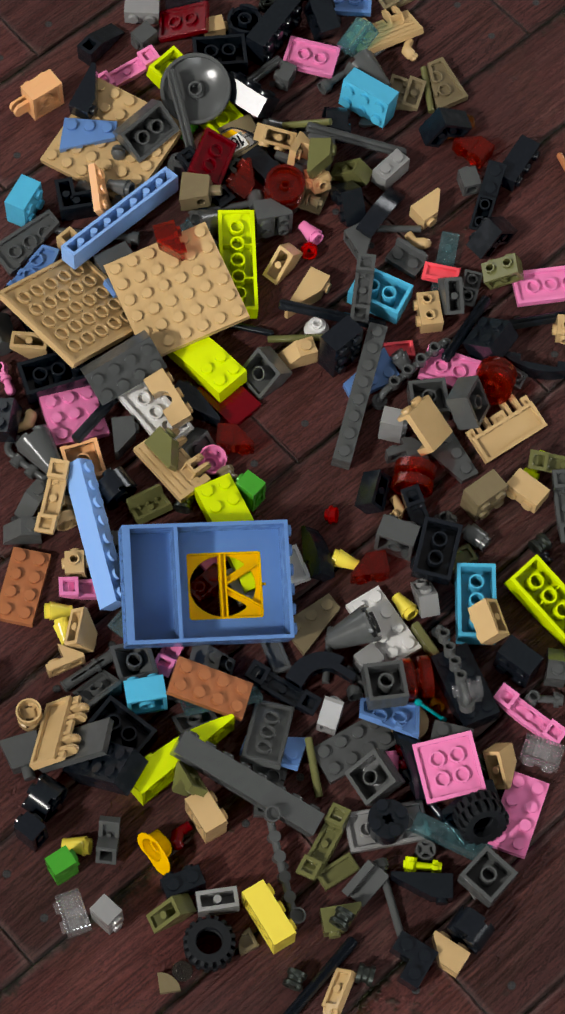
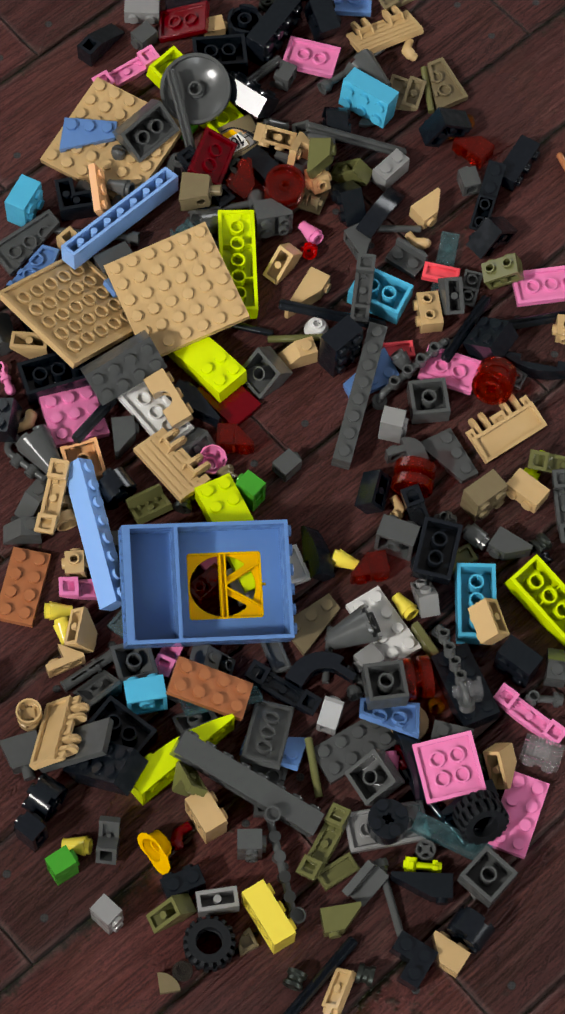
light nougat brick [9,69,64,121] -> none
clear brick [52,888,92,939] -> none
black slope [68,62,98,119] -> none
olive slope [144,426,179,472] -> none
clear red slope [153,220,187,261] -> none
olive bar [282,118,332,129] -> none
red plate [324,505,339,524] -> none
pearl dark grey wheel [329,906,355,931] -> none
clear light blue hinge [337,17,379,57] -> none
tan panel [397,395,453,456] -> none
teal hinge [414,698,447,722] -> none
dark grey brick [446,375,490,430] -> none
none -> dark grey brick [237,829,266,863]
none -> dark grey brick [272,448,302,482]
none -> dark grey slope [486,526,533,561]

